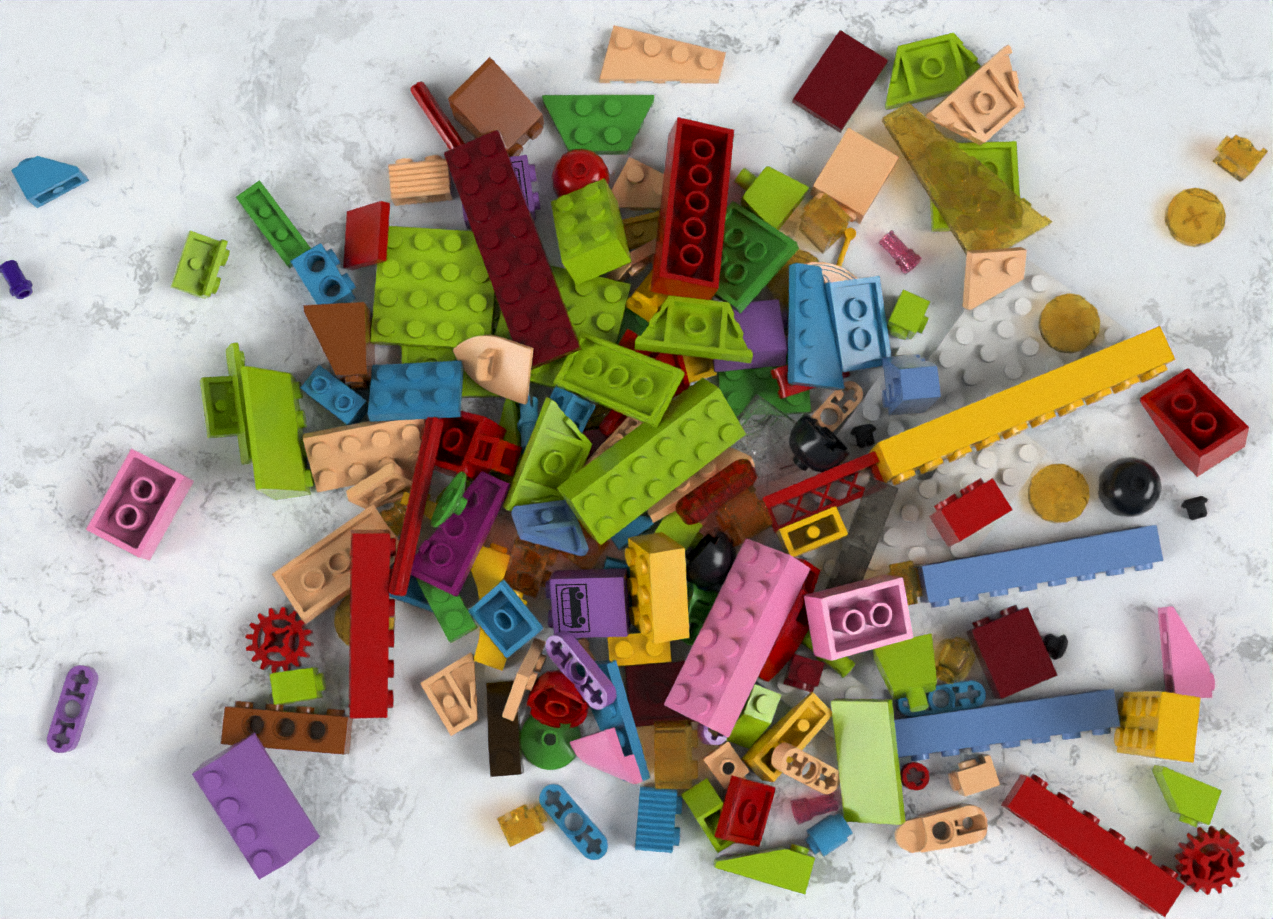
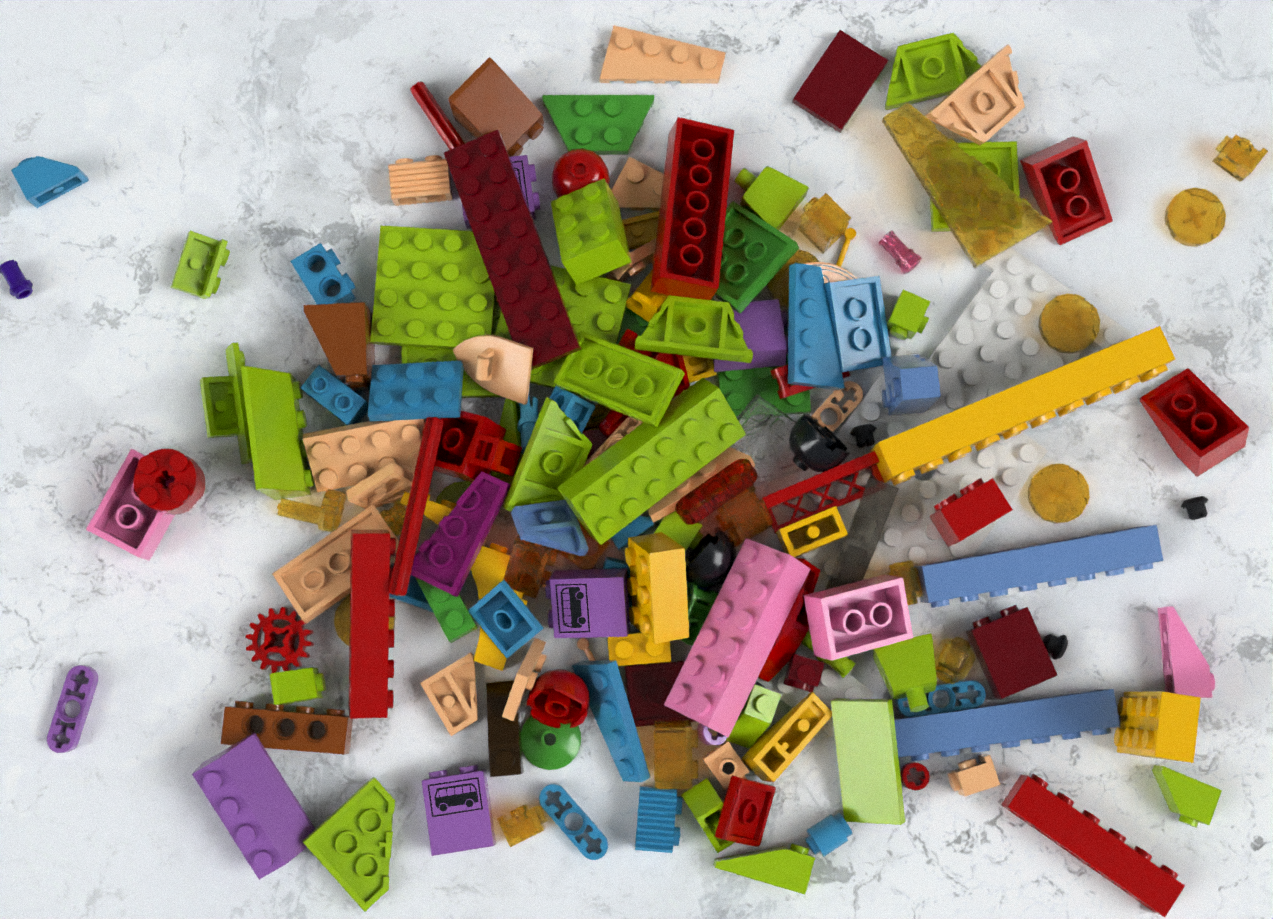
bright green plate [236,180,311,269] -> none
red tile [343,201,390,270] -> none
bright green dish [431,471,468,528] -> none
medium lavender beam [546,631,616,710] -> none
bright pink slope [569,727,643,784] -> none
light nougat beam [771,743,840,795] -> none
clear pink pin [790,792,838,825] -> none
light nougat brick [810,128,899,224] -> none
light nougat piece [894,804,988,853] -> none
light nougat wing [962,247,1027,310] -> none
black cylinder [1098,457,1162,517] -> none
red gear [1174,826,1245,895] -> none
none -> red brick [134,449,206,515]
none -> clear yellow piece [277,489,346,533]
none -> lime plate [302,777,395,912]
none -> medium lavender brick [421,765,496,856]
none -> red slope [1020,136,1113,245]

